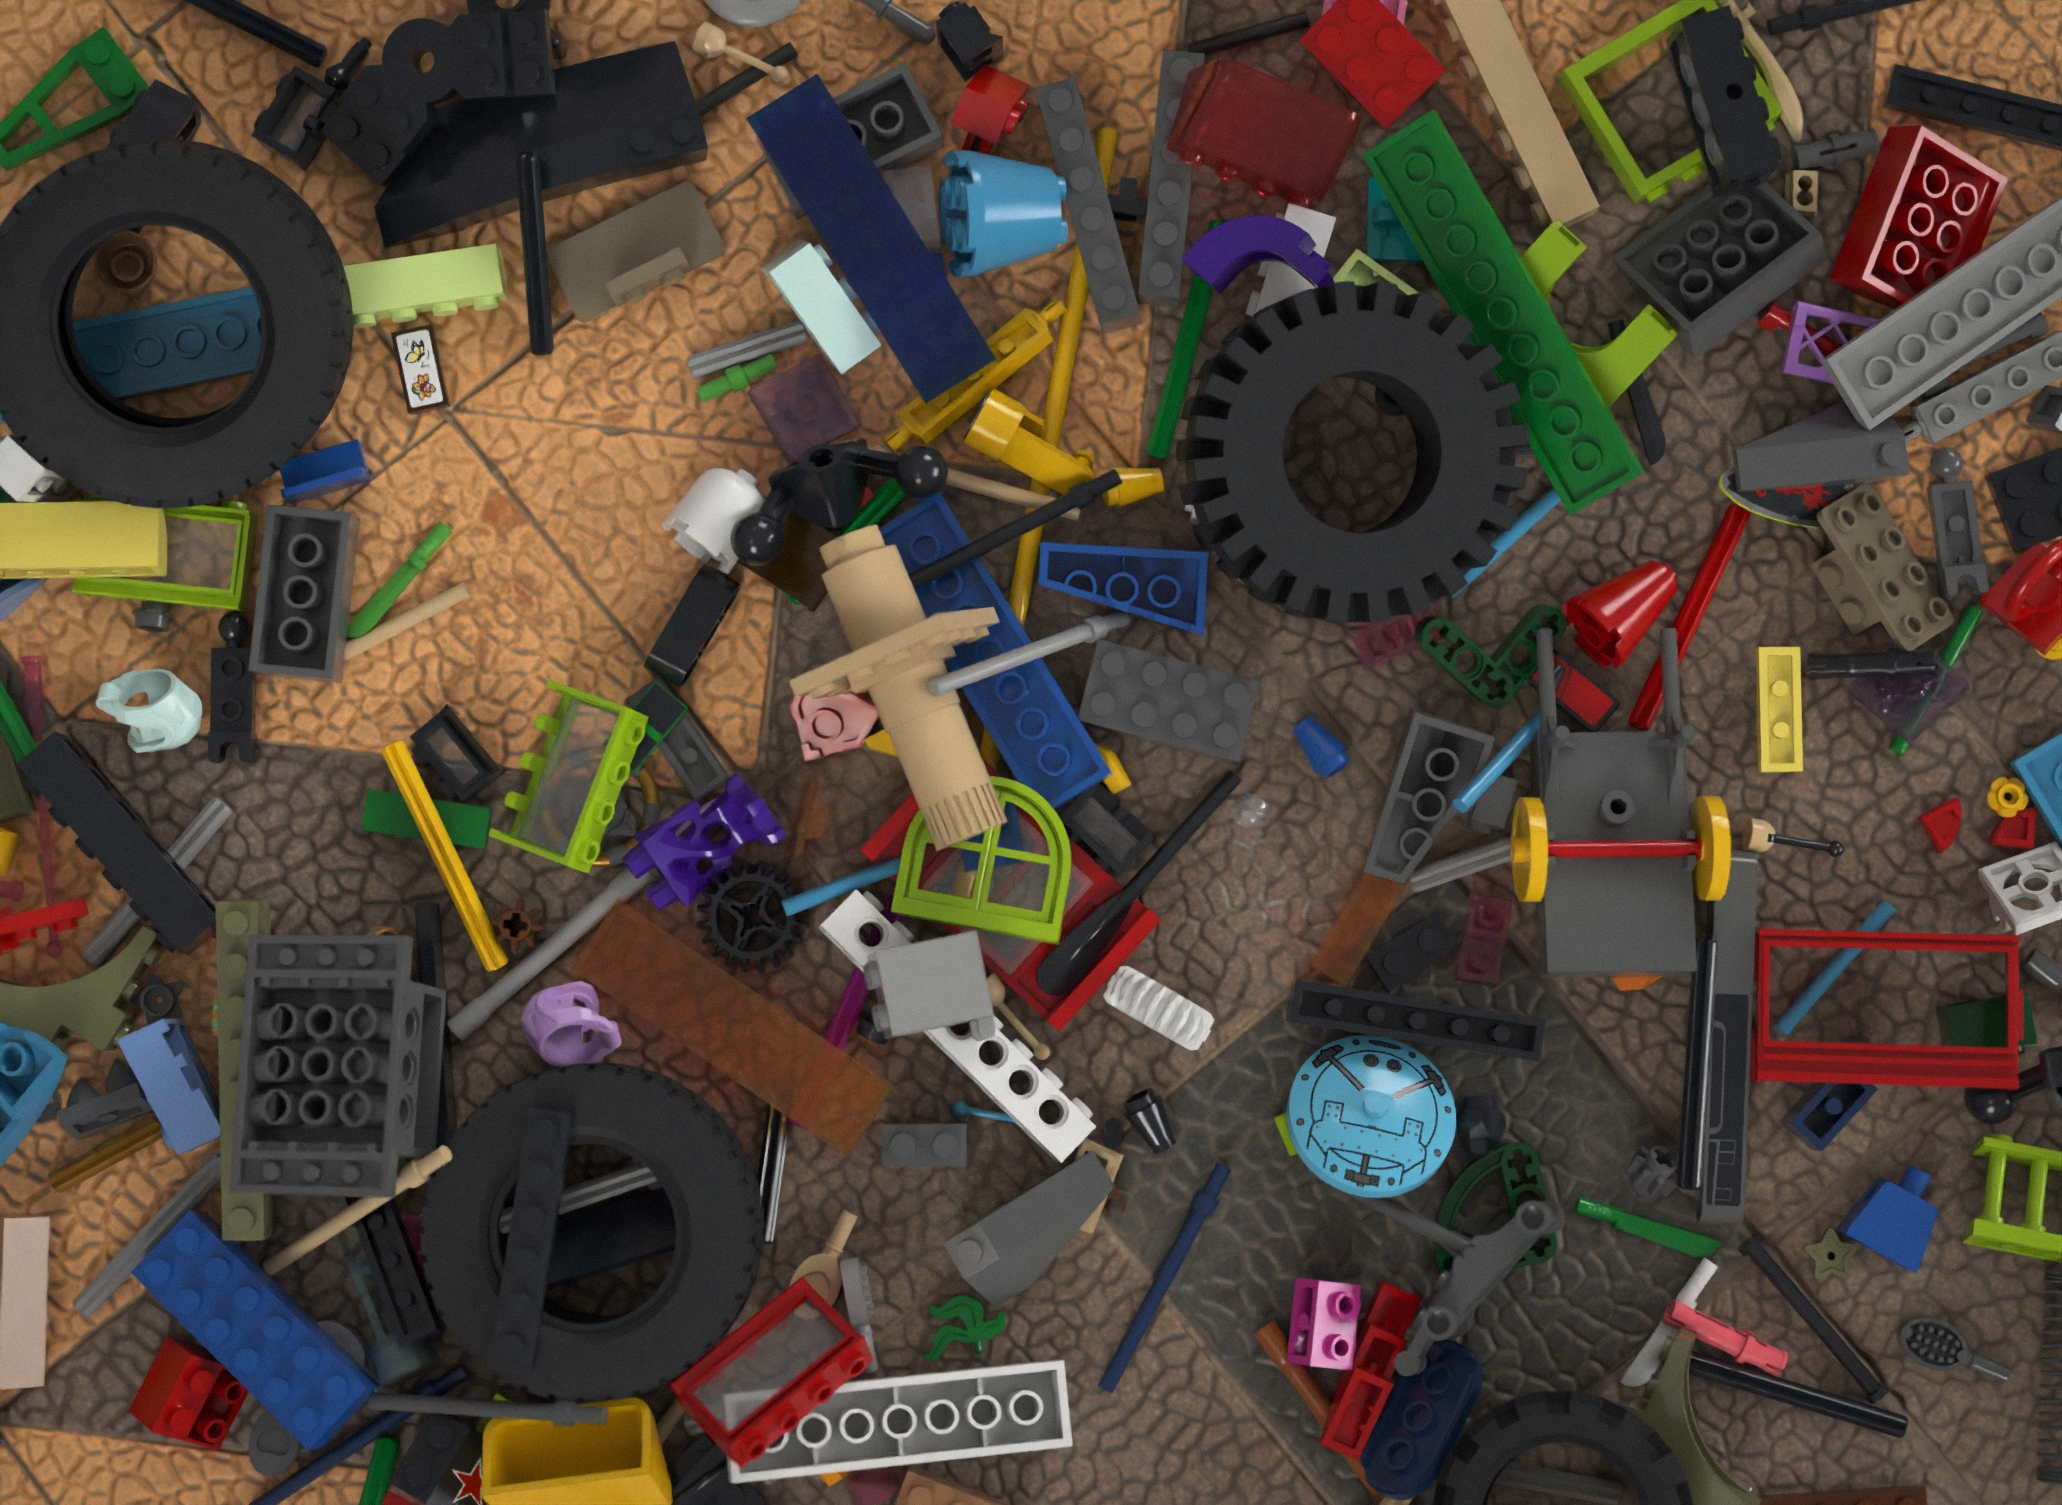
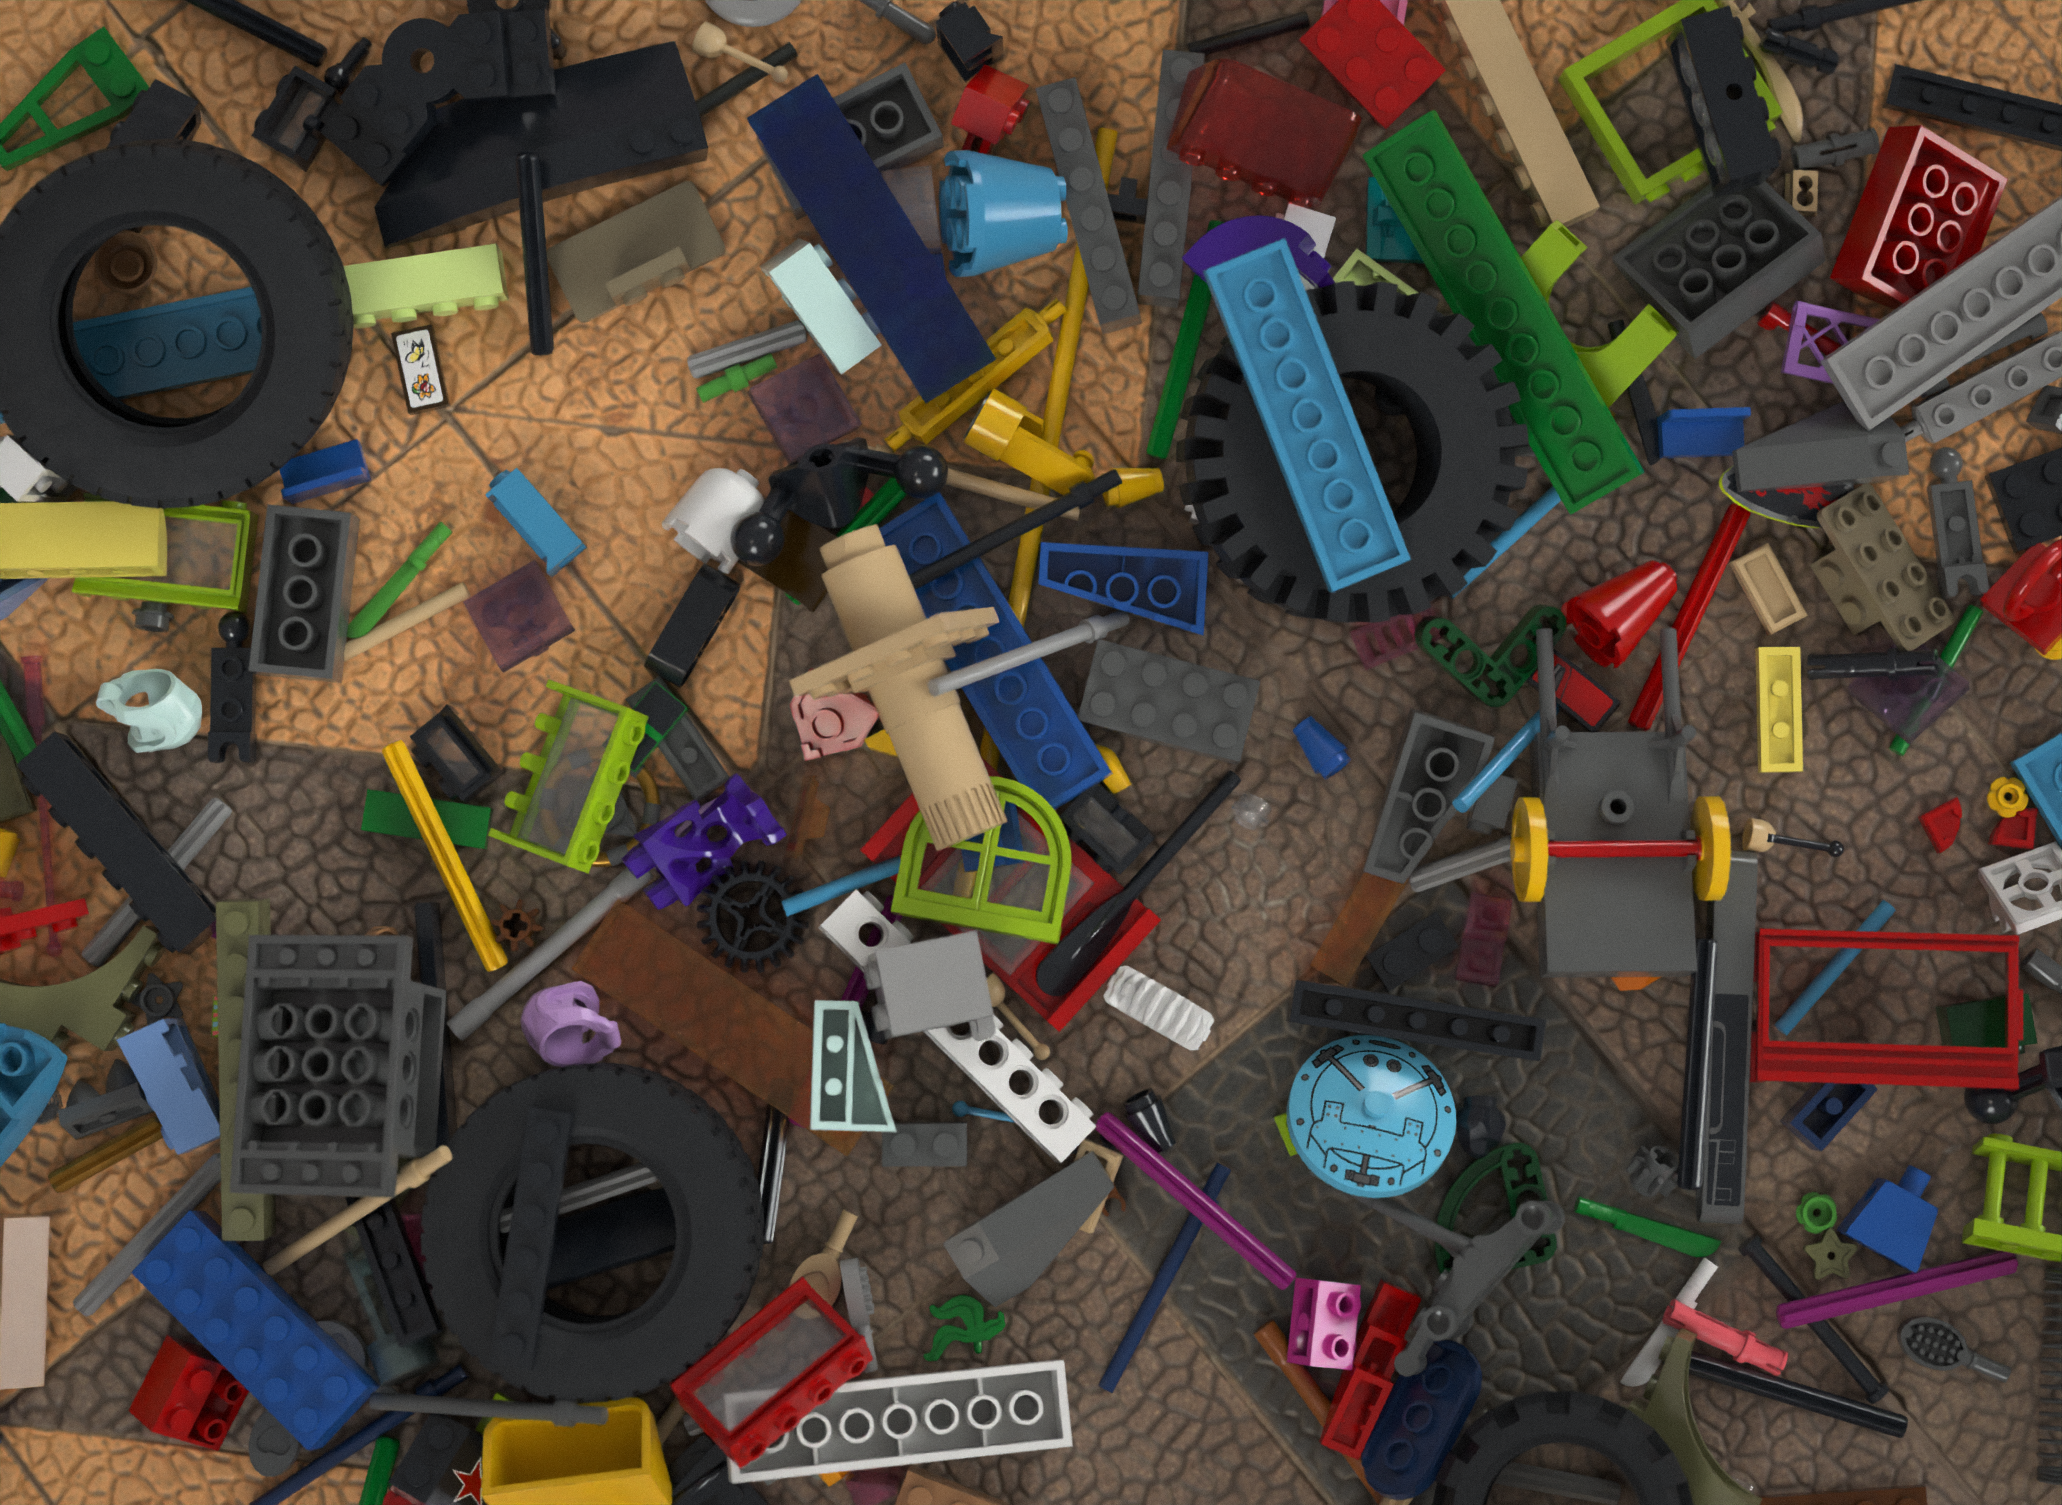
none -> hinge [463,560,576,673]
none -> dark azure window [485,468,587,578]
none -> light aqua wedge [810,1000,897,1132]
none -> magenta axle [1095,1112,1297,1290]
none -> dark azure plate [1203,238,1411,592]
none -> blue panel [1657,407,1751,458]
none -> tan tile [1729,543,1808,636]
none -> black axle [1759,28,1840,75]
none -> magenta axle [1776,1251,2018,1329]
none -> bright green plate [1796,1192,1837,1234]

